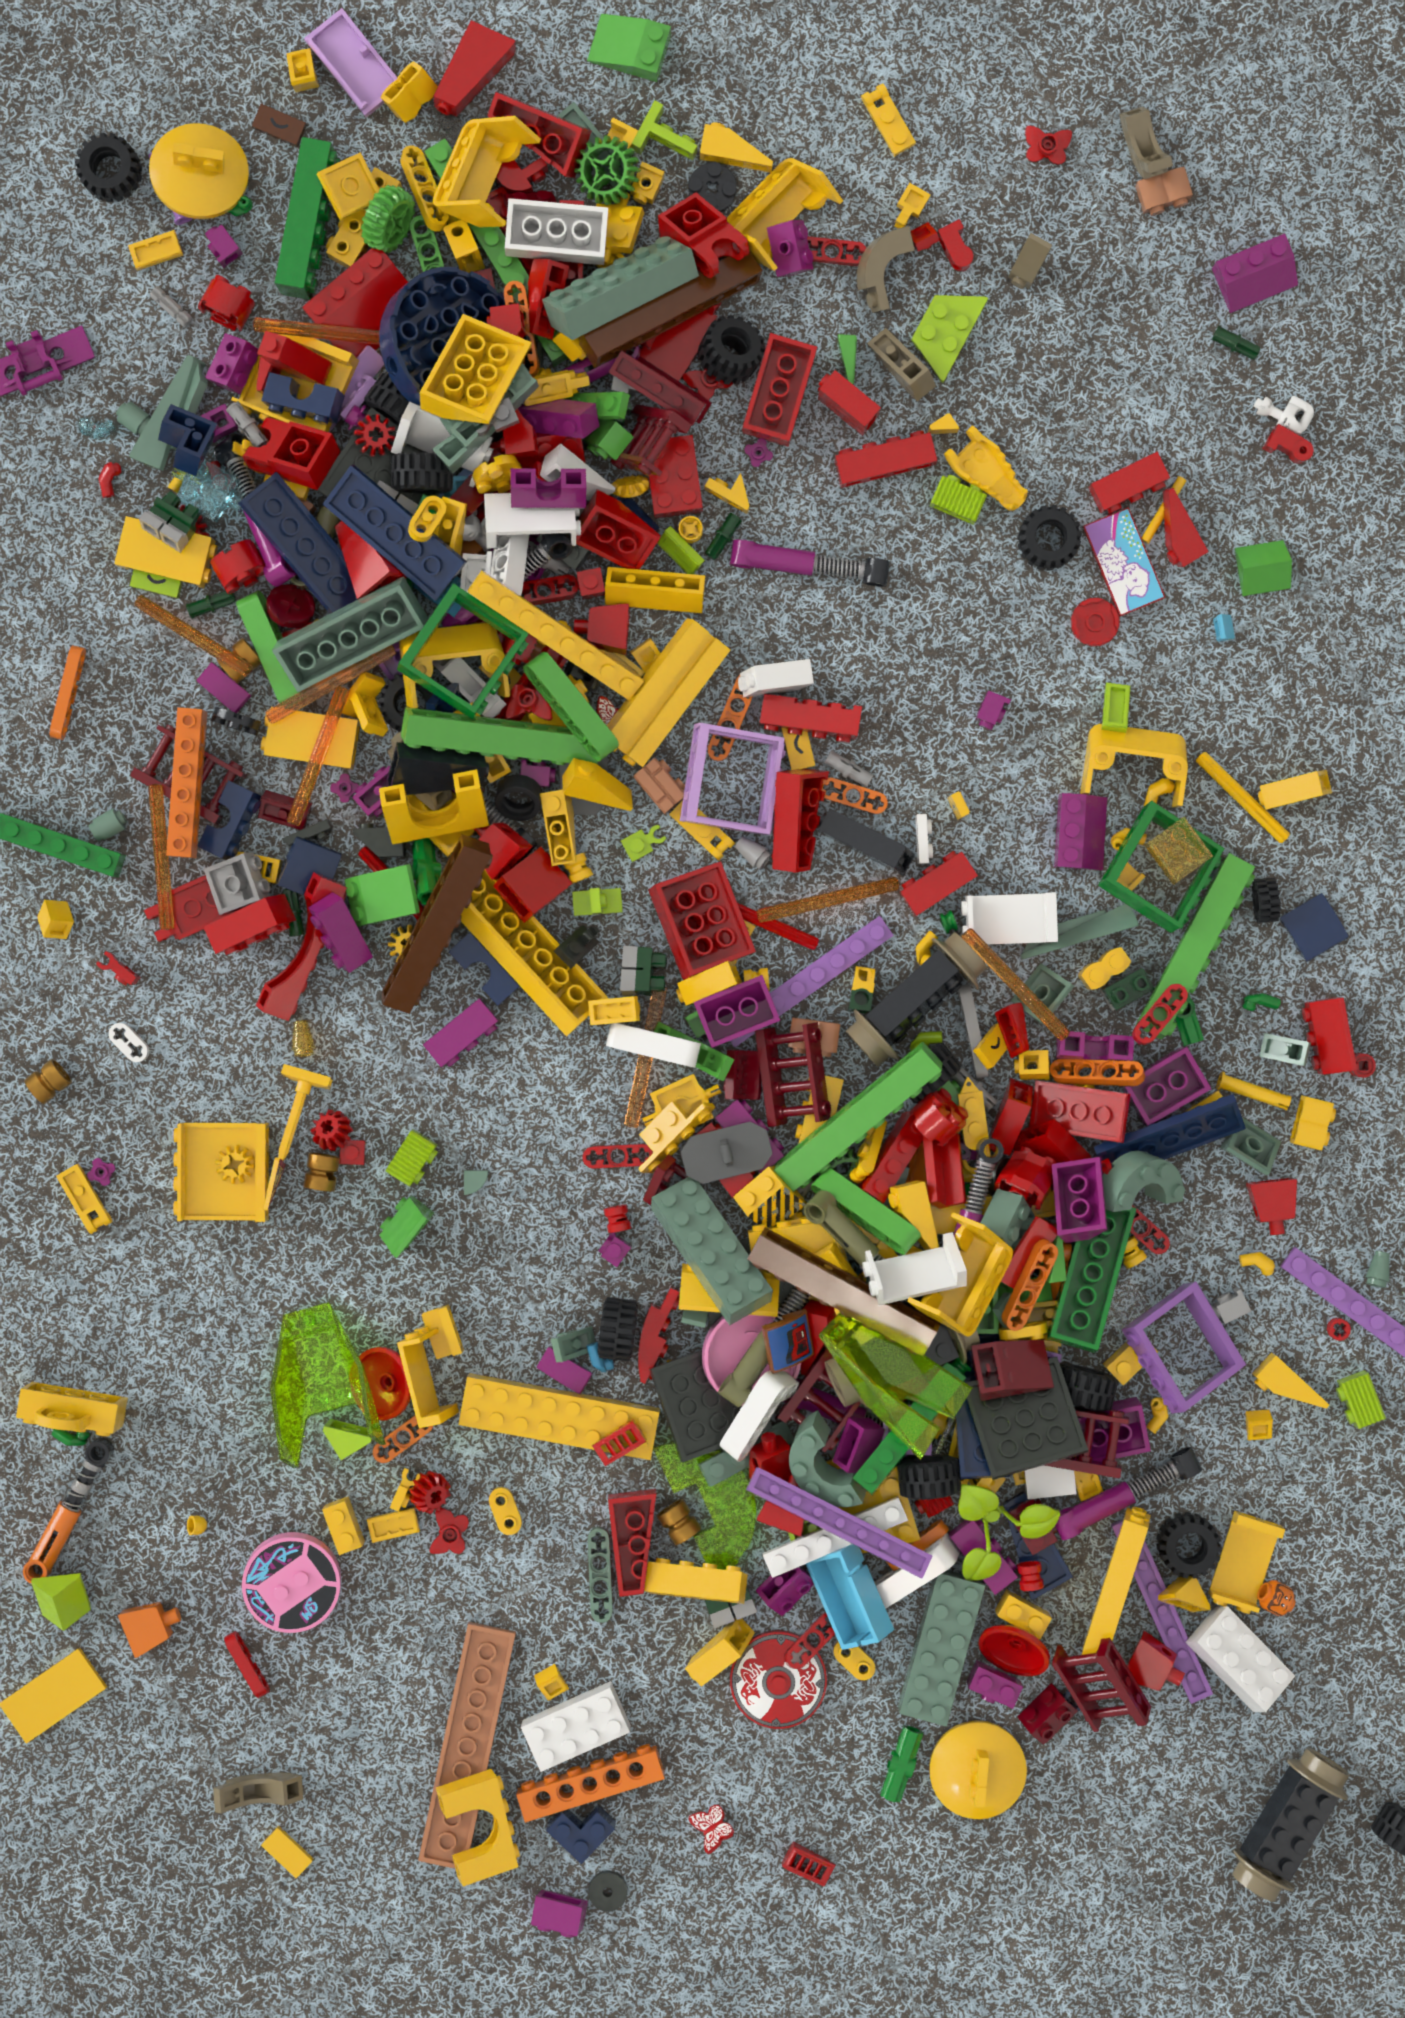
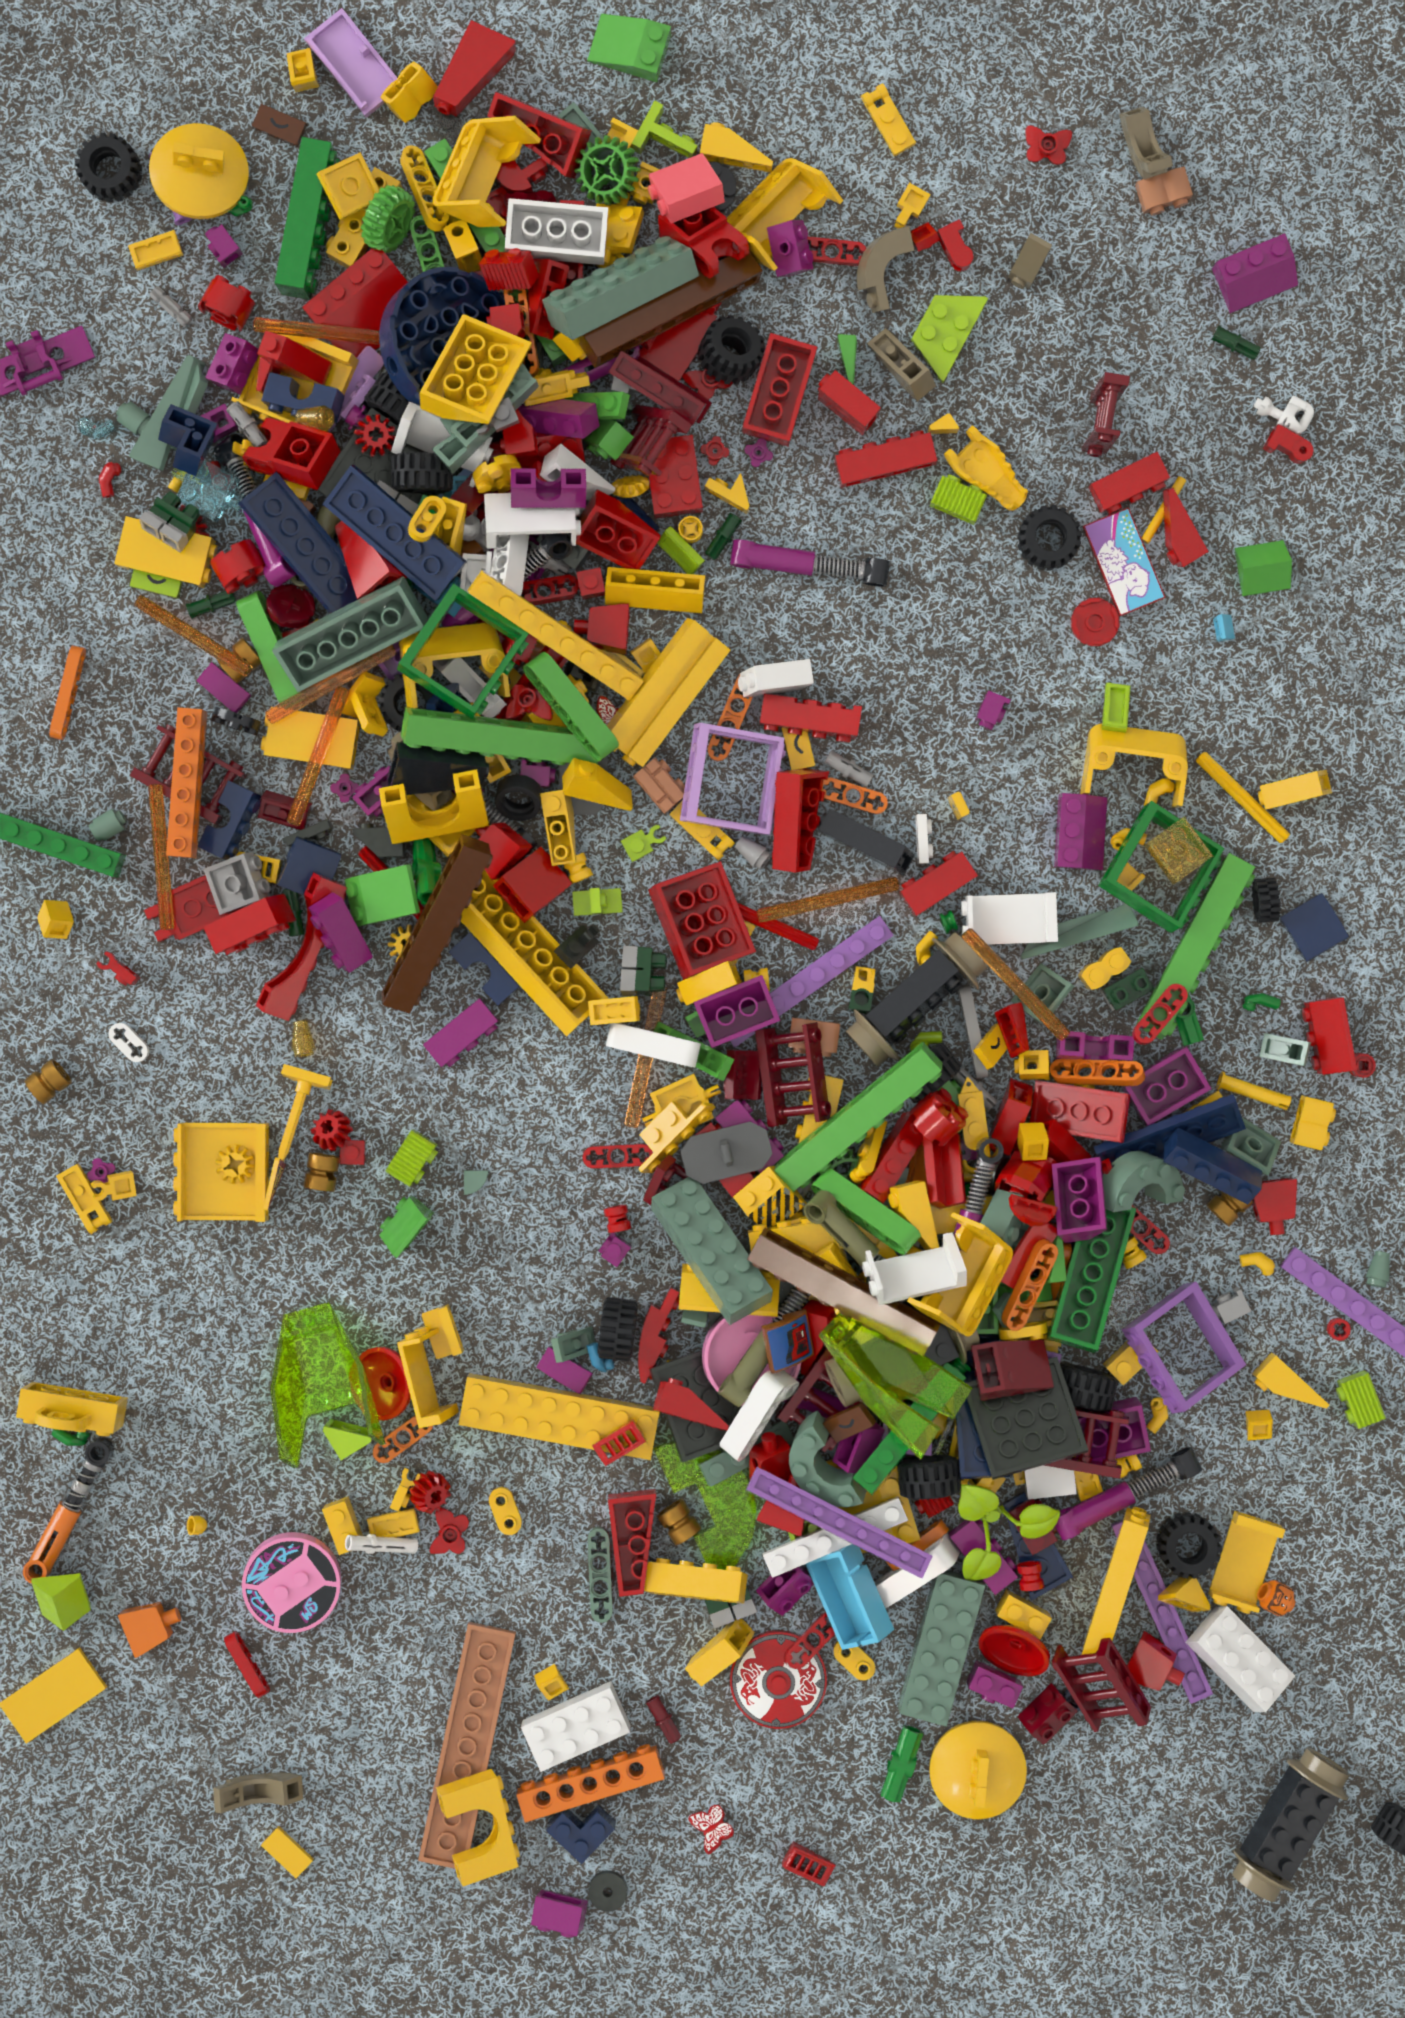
none -> yellow plate [91,1170,137,1201]
none -> clear yellow cone [296,405,334,431]
none -> white pin [345,1534,418,1554]
none -> red brick [479,248,539,291]
none -> dark red axle [645,1695,681,1744]
none -> coral brick [647,153,725,224]
none -> red slope [653,1378,729,1431]
none -> red plate [700,436,729,466]
none -> reddish brown tile [822,1402,876,1443]
none -> red plate [1008,1194,1058,1227]
none -> yellow panel [1017,1123,1049,1161]
none -> dark red fence [1082,372,1130,457]
none -> yellow wheel [1115,1455,1142,1479]
none -> dark blue brick [1163,1127,1262,1204]
none -> pearl gold wheel [1206,1191,1253,1227]

